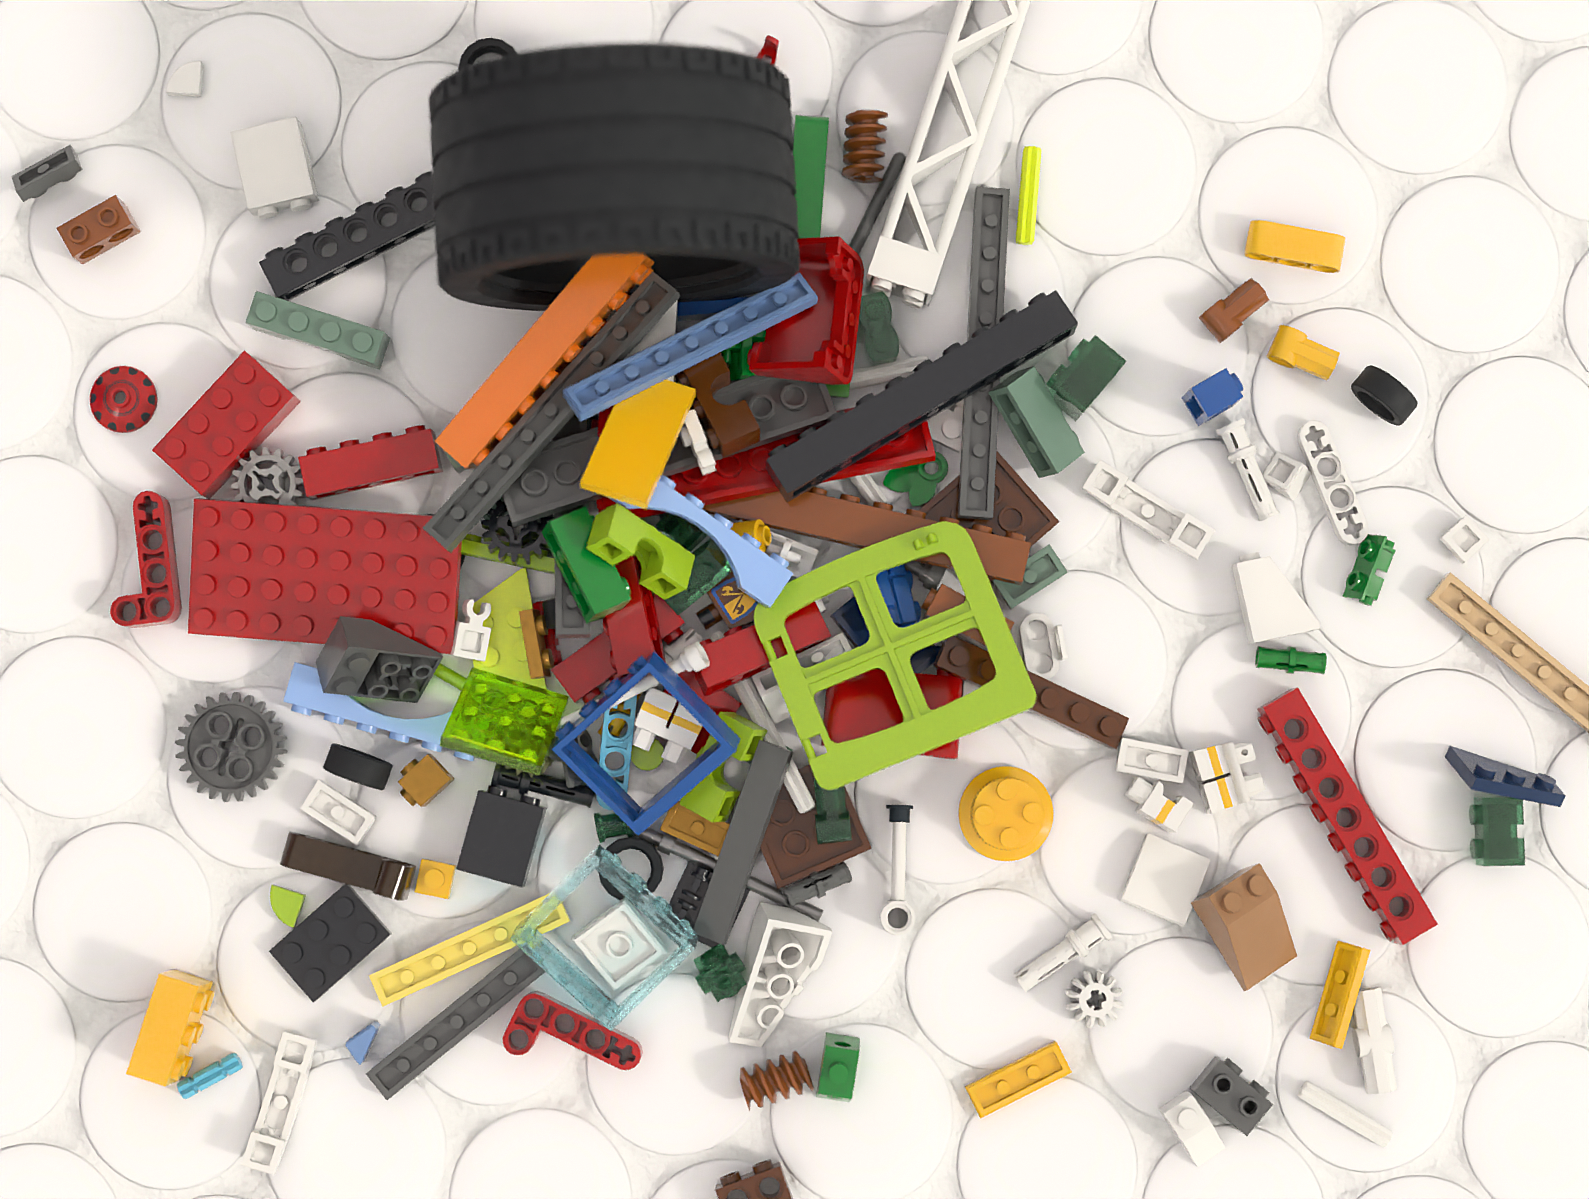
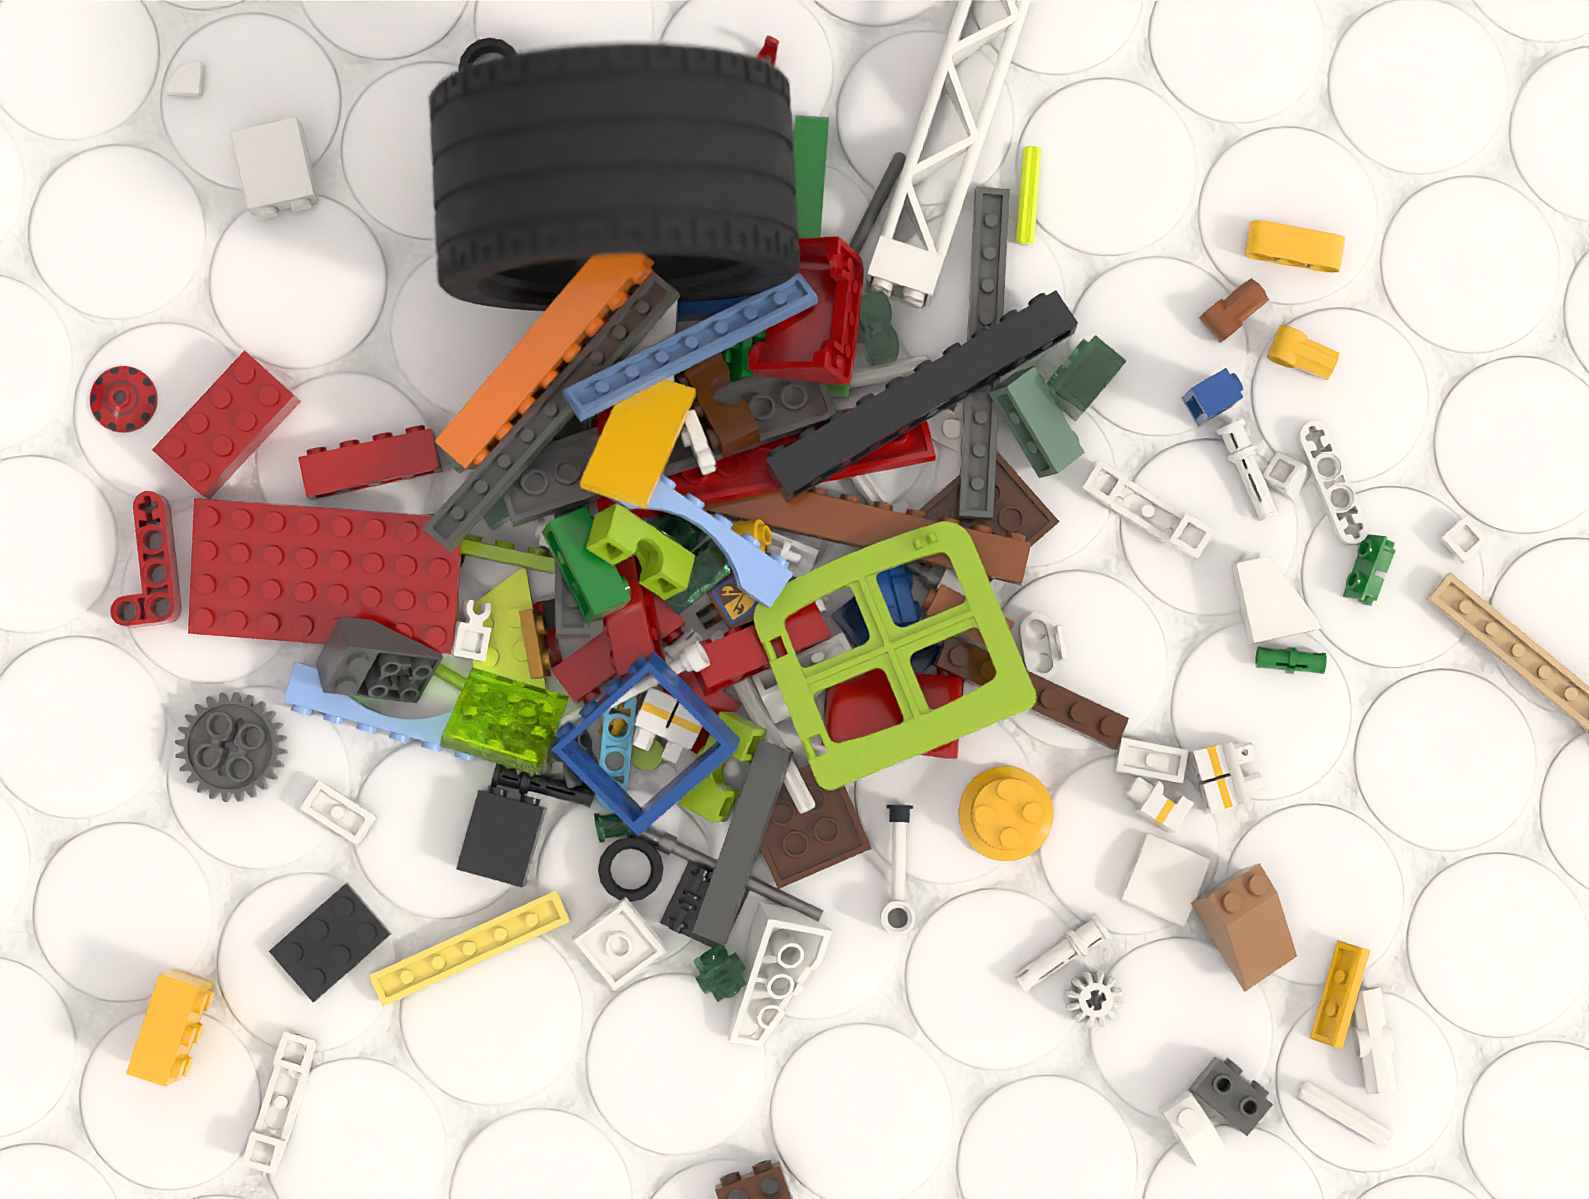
dark grey plate [12,145,82,202] -> none
dark orange brick [56,195,141,264] -> none
medium azure axle [177,1053,243,1099] -> none
light grey gear [231,447,305,505] -> none
sand green arch [245,291,390,370] -> none
black brick [259,171,435,301] -> none
lime tile [270,885,306,928] -> none
dark brown beam [280,831,417,901] -> none
black tyre [323,743,393,790] -> none
medium blue slope [345,1021,380,1065] -> none
dark grey plate [366,943,548,1100] -> none
pearl gold brick [398,754,455,807] -> none
yellow plate [415,859,456,899] -> none
black gear [481,499,554,566] -> none
red beam [503,991,643,1071] -> none
clear light blue window [510,844,699,1032] -> none
pearl gold plate [660,801,730,857] -> none
dark orange piece [739,1050,814,1111] -> none
dark grey pin [781,861,852,908] -> none
clear green piece [814,778,852,845] -> none
green torso [816,1032,860,1102] -> none
dark orange piece [842,110,888,183] -> none
green plate [883,451,948,507] -> none
yellow tile [965,1041,1072,1118] -> none
sand green plate [992,544,1068,610] -> none
red brick [1257,687,1438,945] -> none
black tyre [1351,365,1418,426] -> none
dark blue wing [1445,746,1566,807] -> none
clear green brick [1469,797,1525,866] -> none

